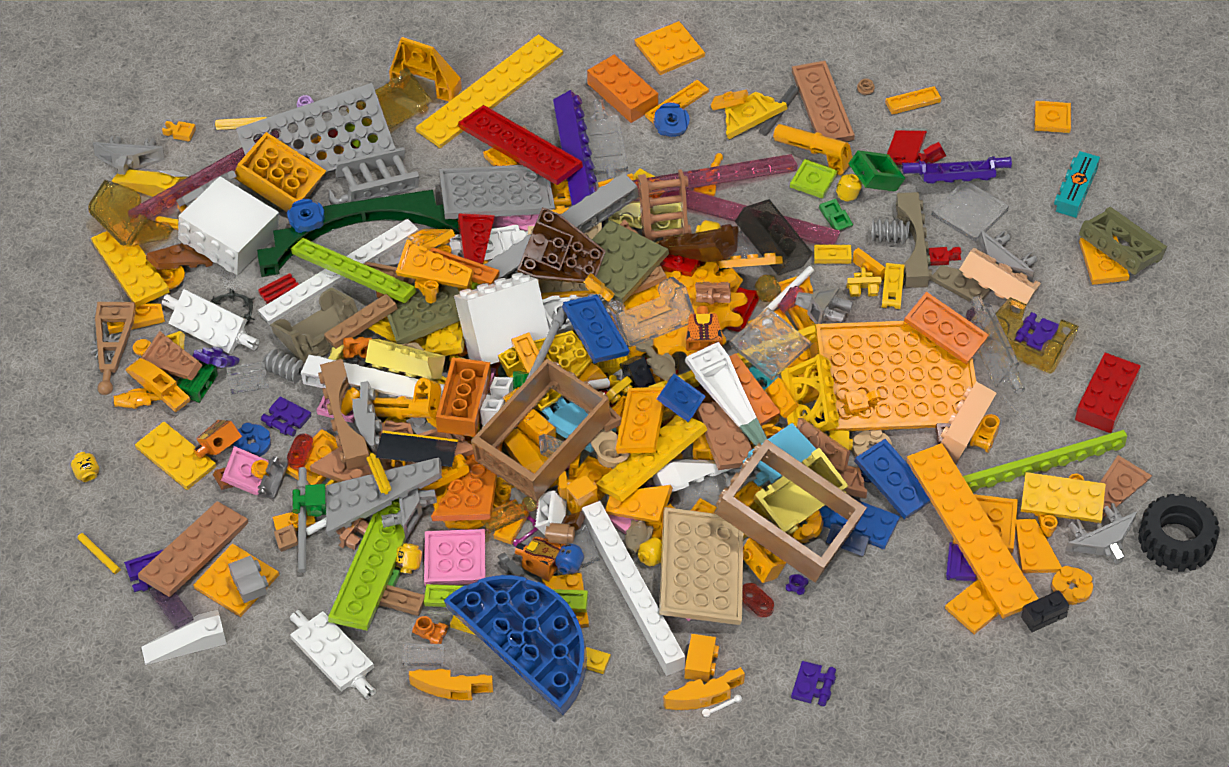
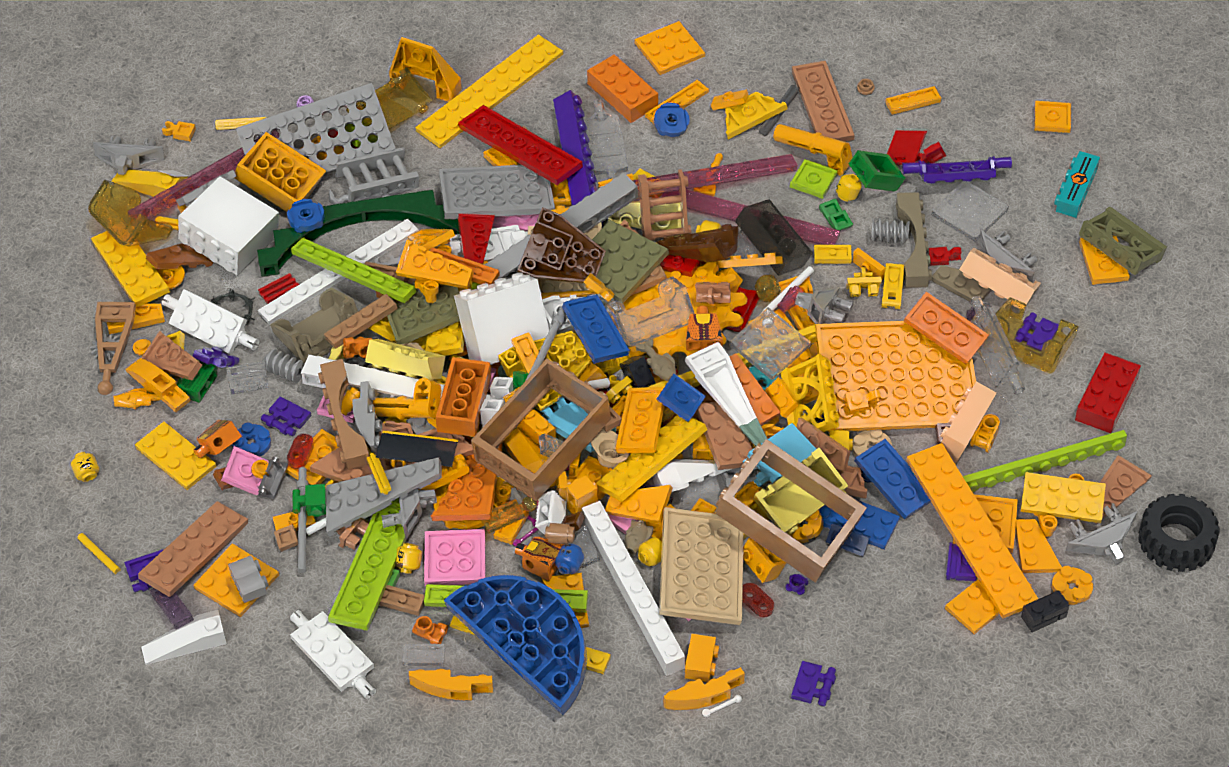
dark grey plate [498,552,525,577] -> none

